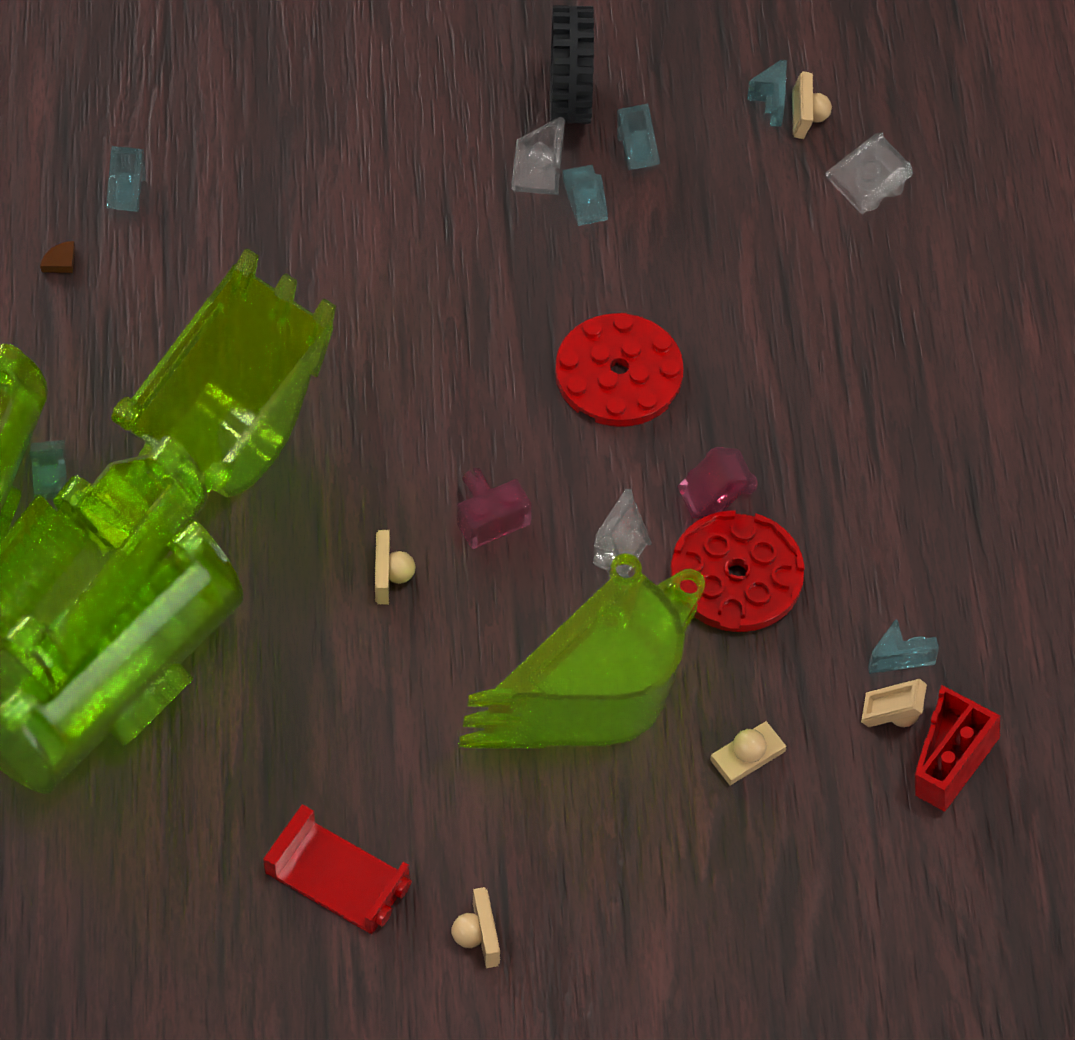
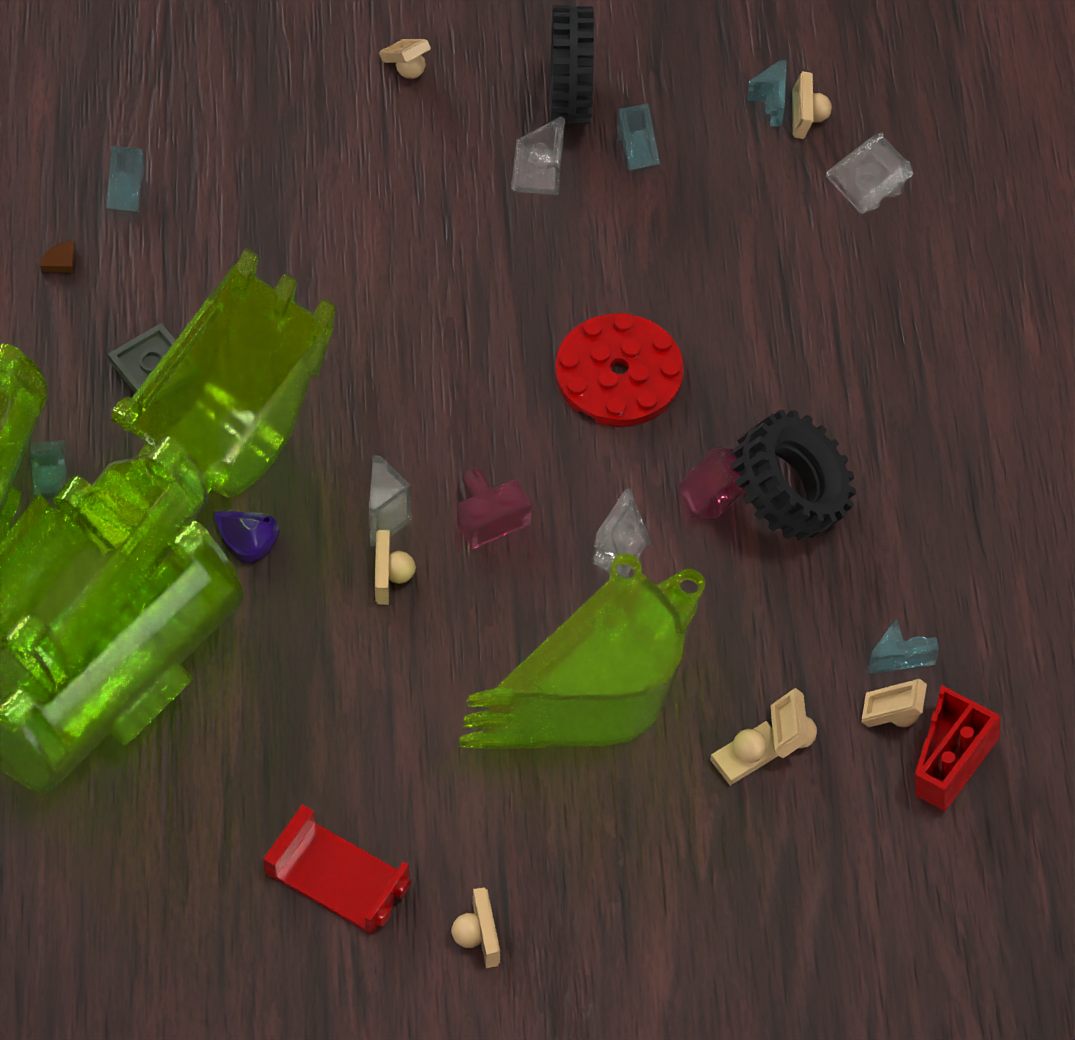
clear light blue slope [562,165,608,226] -> none
red plate [671,510,804,632] -> none
none -> dark grey plate [107,323,198,404]
none -> dark purple piece [213,511,280,563]
none -> clear slope [369,455,412,547]
none -> tan tile [379,39,431,79]
none -> black tyre [732,410,856,541]
none -> tan tile [770,688,817,758]

